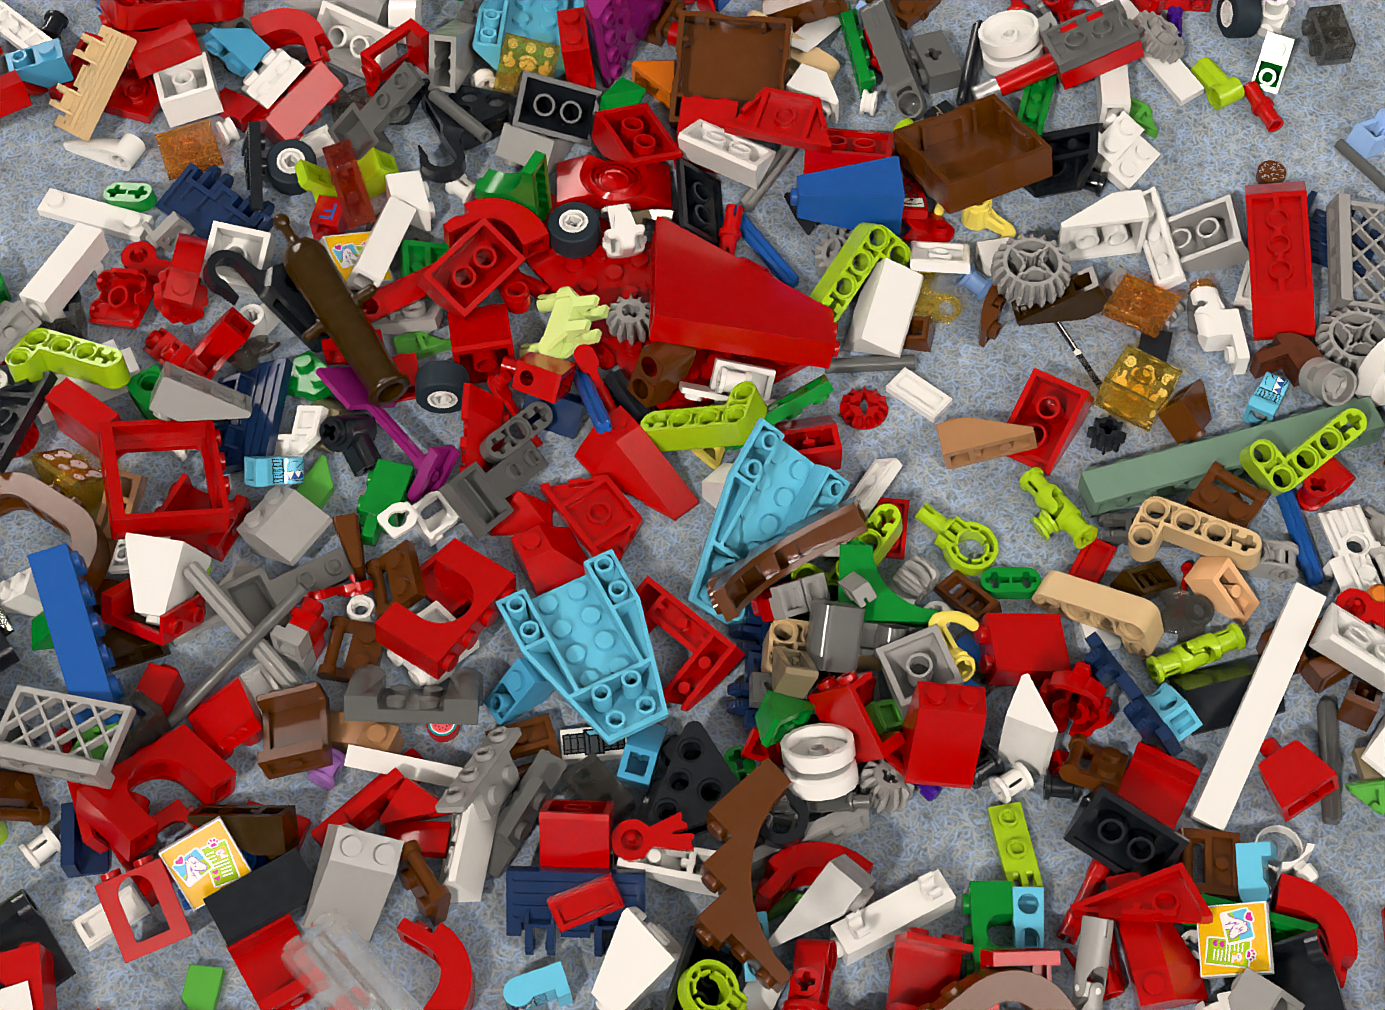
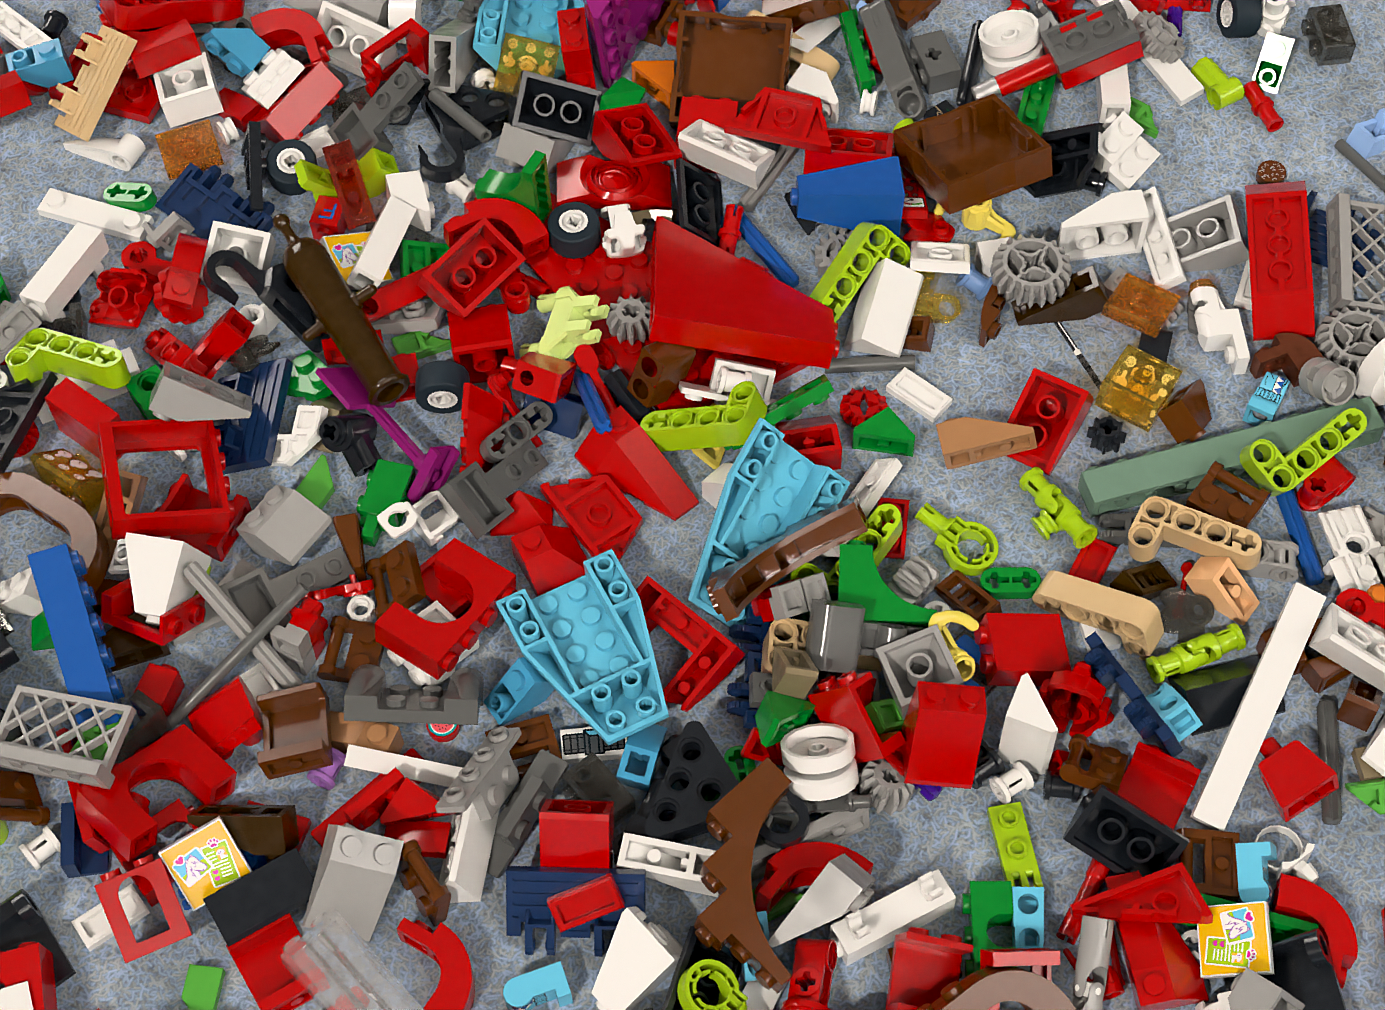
medium azure leg [244,455,304,487] -> none
red piece [611,812,694,863] -> none
light grey piece [838,571,877,608] -> none
none -> green slope [852,406,915,457]

